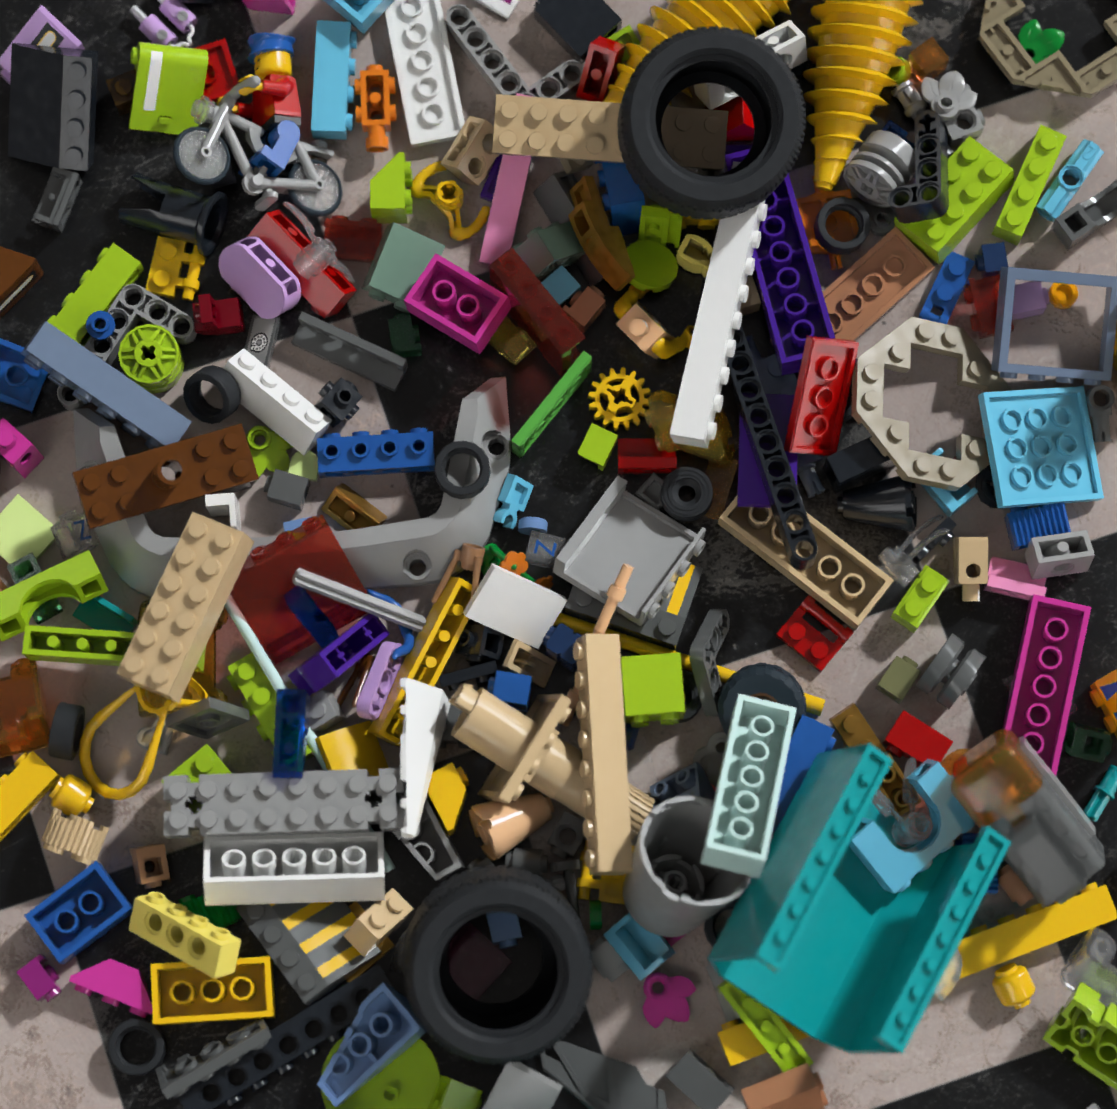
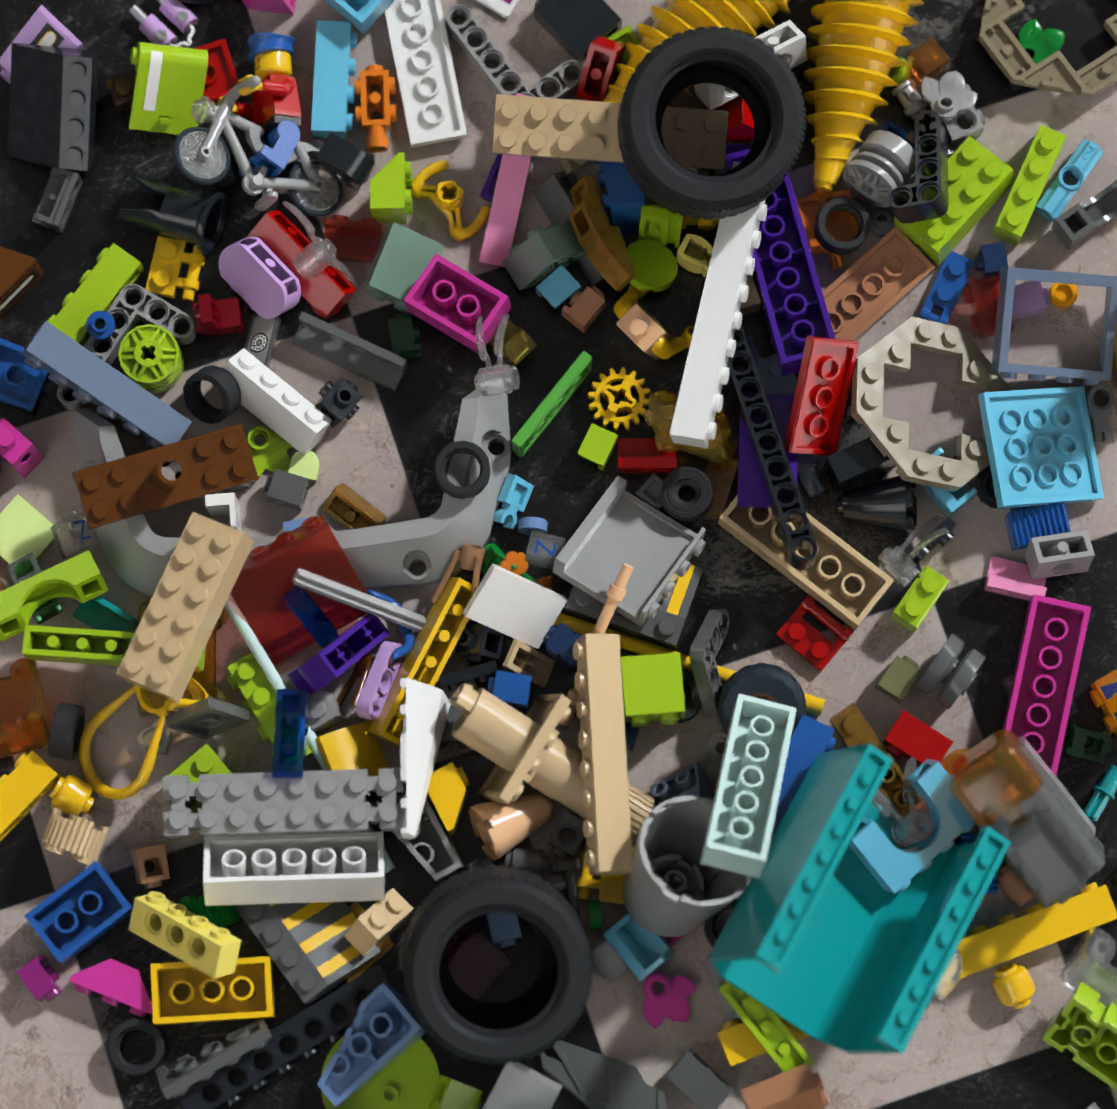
blue brick [317,428,435,478] -> none
tan brick [440,116,500,186] -> none
clear red panel [489,248,585,378] -> none
tan torso [952,537,988,601] -> none
none -> black brick [316,133,375,191]
none -> clear plant [474,314,520,397]

